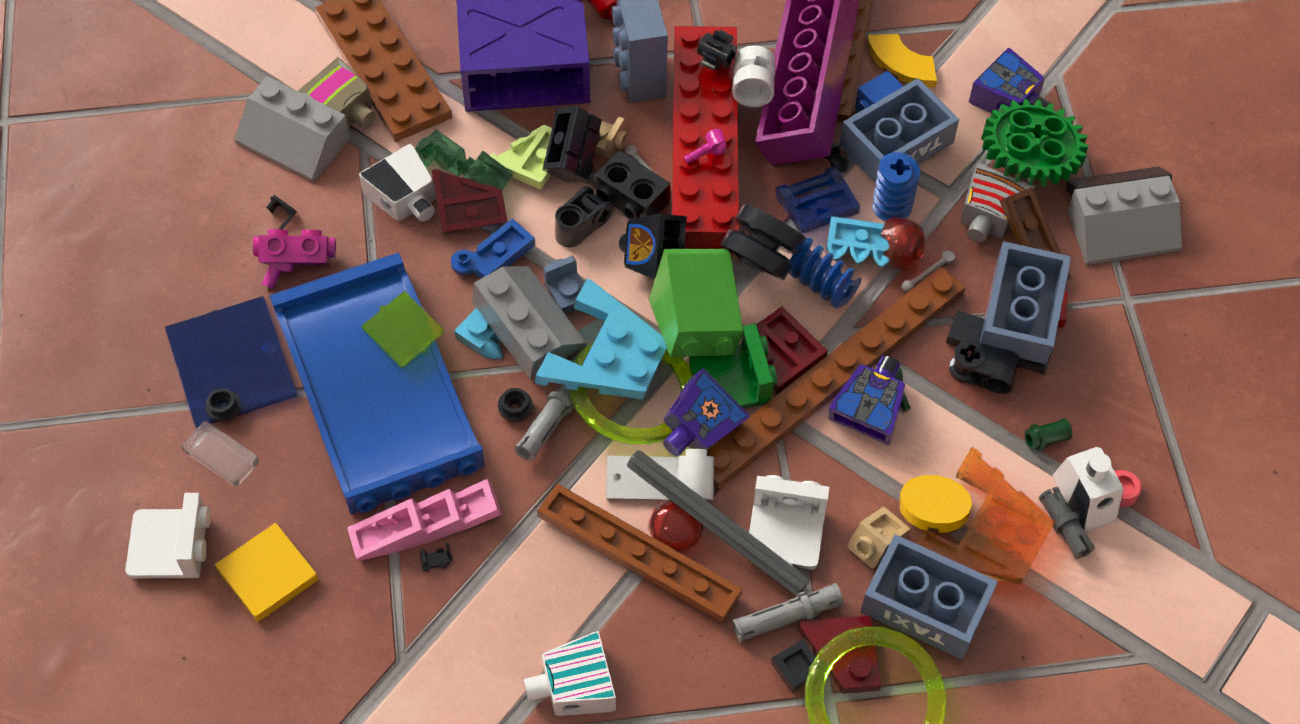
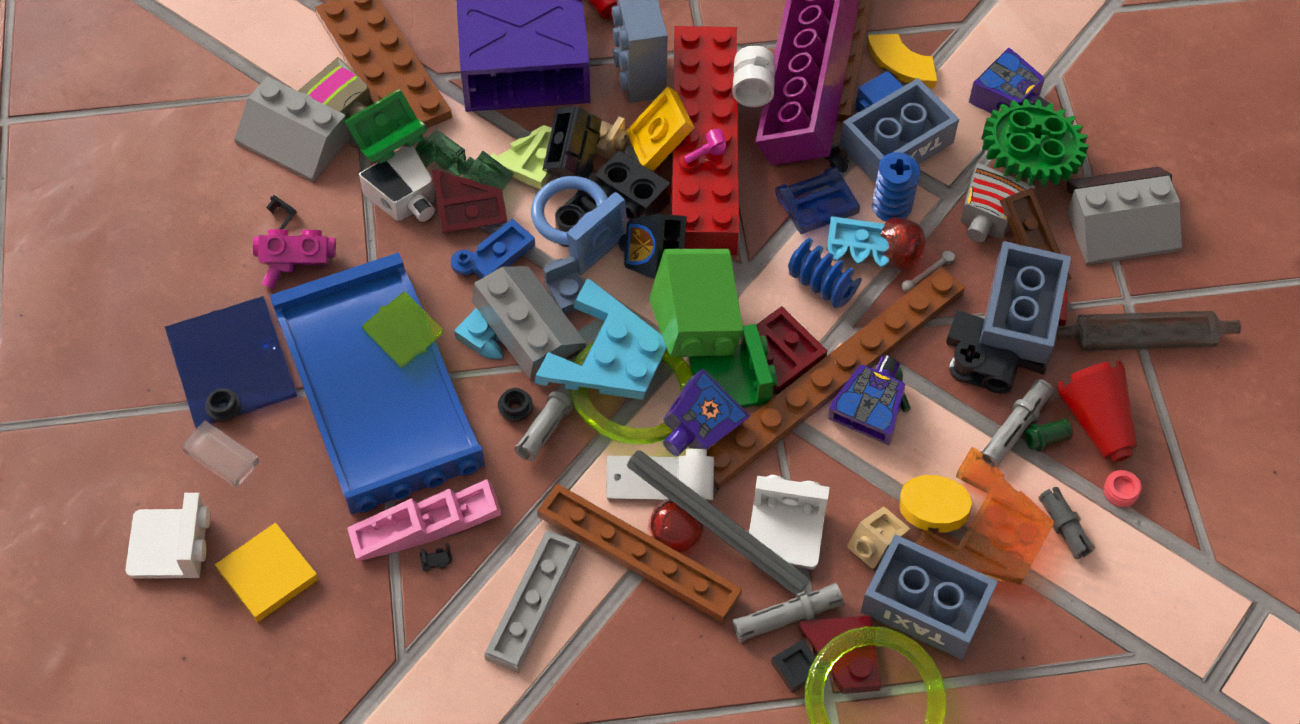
white torso [524,631,616,716] -> none
black gear [697,30,737,71] -> none
black wheel [720,203,807,281] -> none
white torso [1053,447,1123,532] -> none
none -> green bracket [344,89,428,163]
none -> light grey tile [484,530,580,673]
none -> medium blue tile [531,176,627,275]
none -> yellow tile [626,86,695,172]
none -> light grey pin [978,379,1055,469]
none -> clear smoke plate [1056,311,1241,351]
none -> red cone [1056,360,1137,463]

